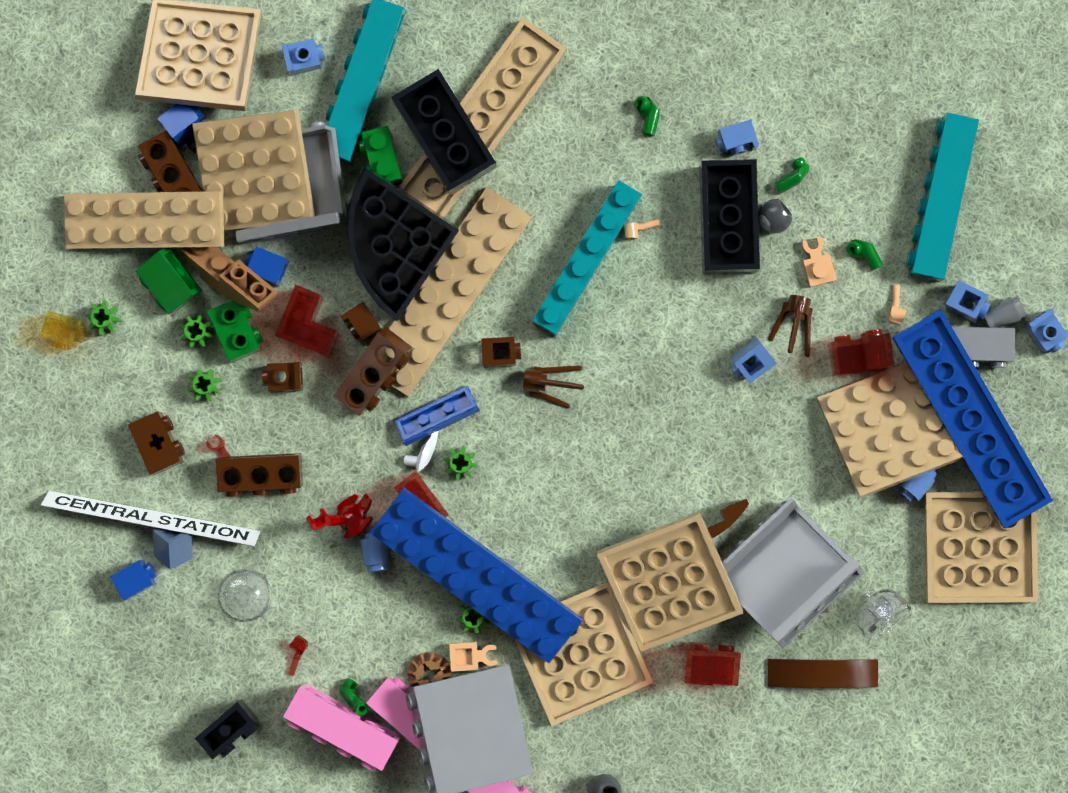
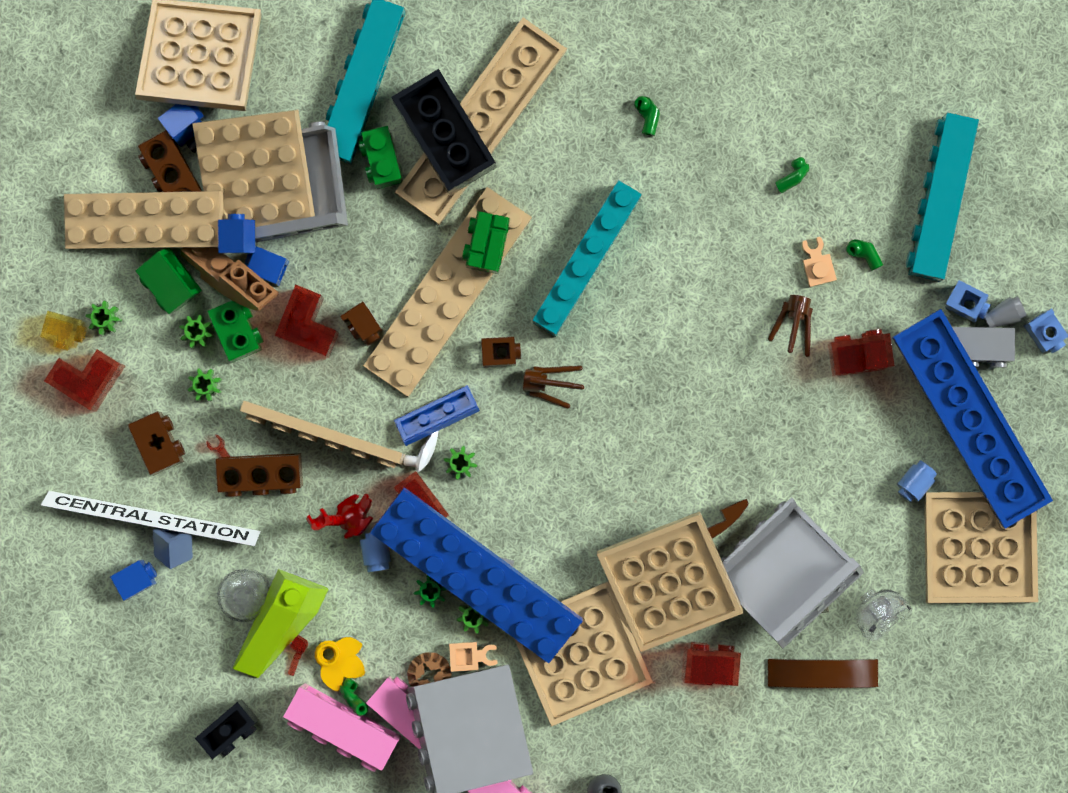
reddish brown brick [262,362,303,392] -> none
medium blue brick [282,38,325,76] -> none
reddish brown brick [334,327,412,416] -> none
black brick [347,165,459,321] -> none
light nougat hand [622,219,660,240] -> none
black brick [699,159,760,274] -> none
medium blue brick [715,119,759,156] -> none
medium blue brick [730,336,776,383] -> none
dark grey piece [759,199,793,234] -> none
tan plate [817,363,963,499] -> none
light nougat hand [888,284,907,325] -> none
none -> clear red brick [44,349,125,412]
none -> blue brick [218,214,255,253]
none -> lime wedge [233,569,328,678]
none -> tan plate [240,401,405,468]
none -> yellow plate [315,637,365,691]
none -> green gear [413,575,447,608]
none -> green brick [462,211,510,274]

